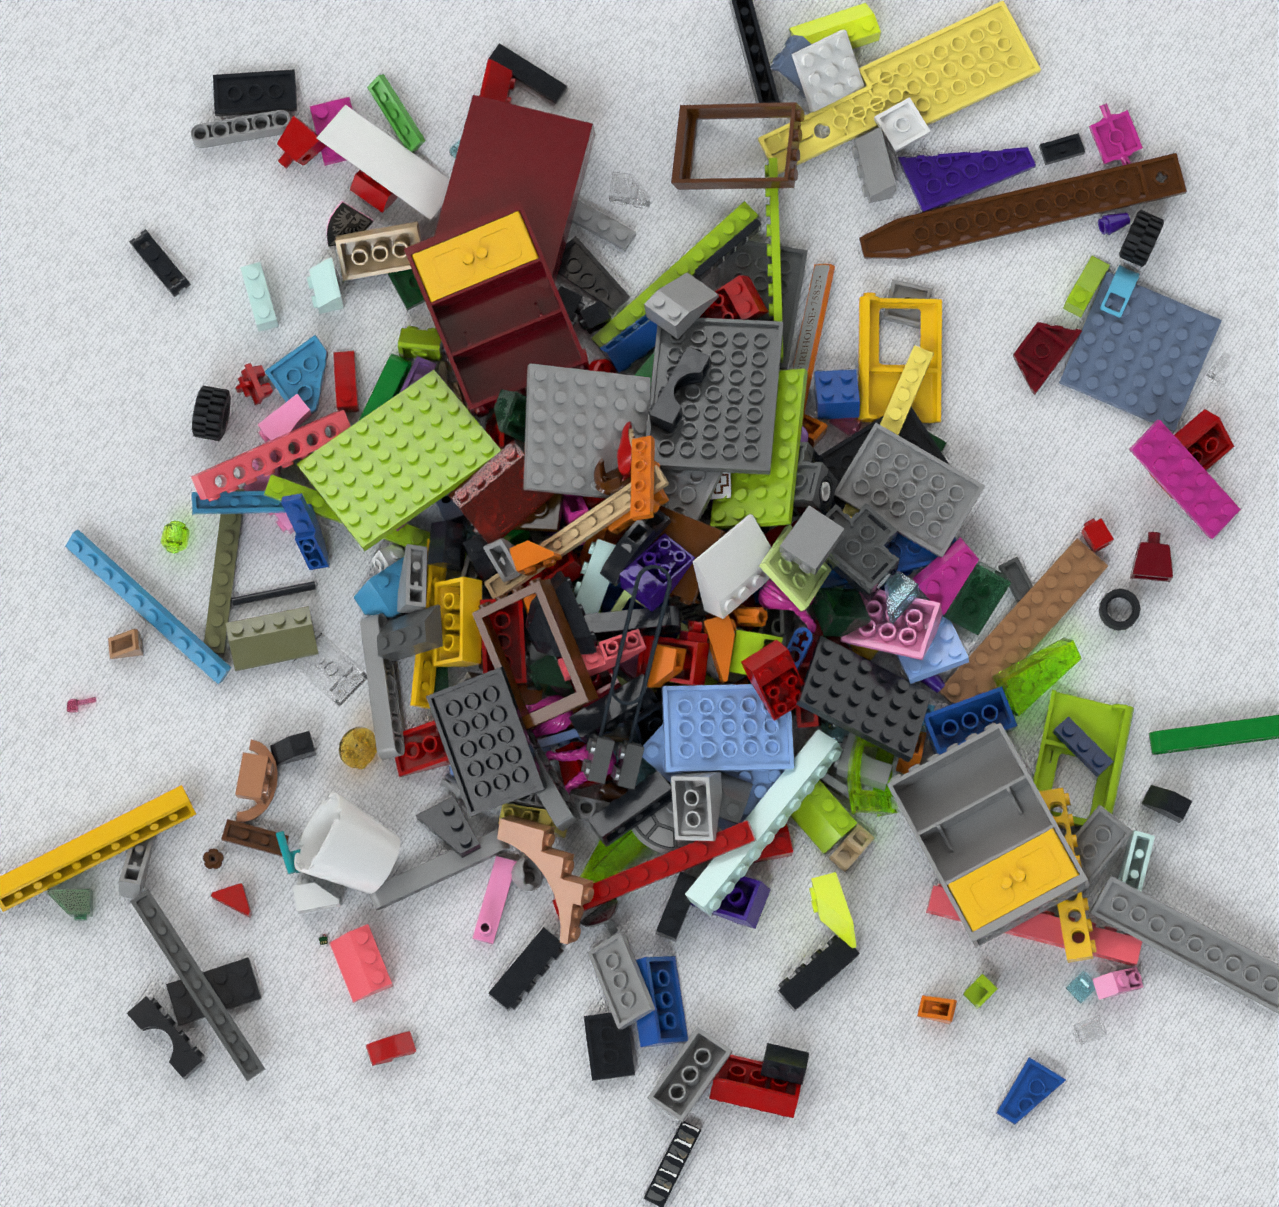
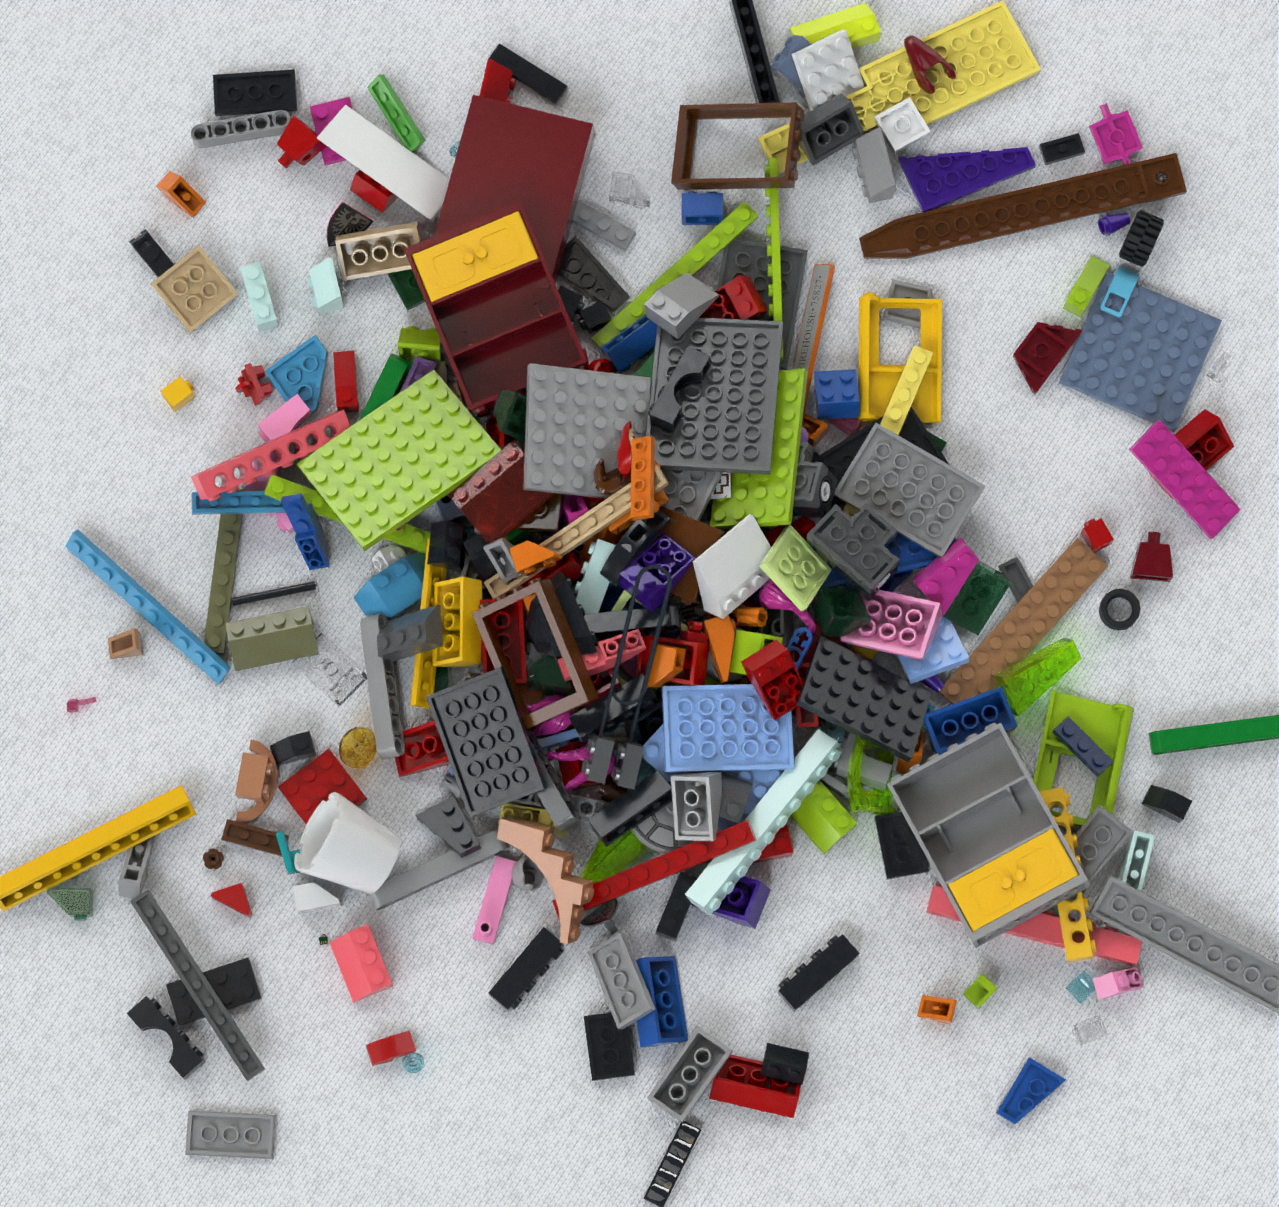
clear neon green head [160,521,190,554] -> none
black tyre [192,385,231,441] -> none
light grey slope [397,544,427,614] -> none
black tile [694,219,762,281] -> none
light grey brick [780,506,844,575] -> none
neon yellow slope [809,872,856,948] -> none
tan slope [829,824,875,872] -> none
clear light blue slope [885,571,920,624] -> none
none -> tan plate [150,245,238,333]
none -> orange slope [156,171,206,218]
none -> yellow brick [160,376,195,412]
none -> light grey tile [185,1111,276,1159]
none -> red plate [278,749,367,824]
none -> clear light blue plate [402,1053,424,1073]
none -> blue brick [681,192,723,225]
none -> dark grey slope [789,94,865,166]
none -> black plate [874,811,929,880]
none -> dark red animal [904,35,956,94]

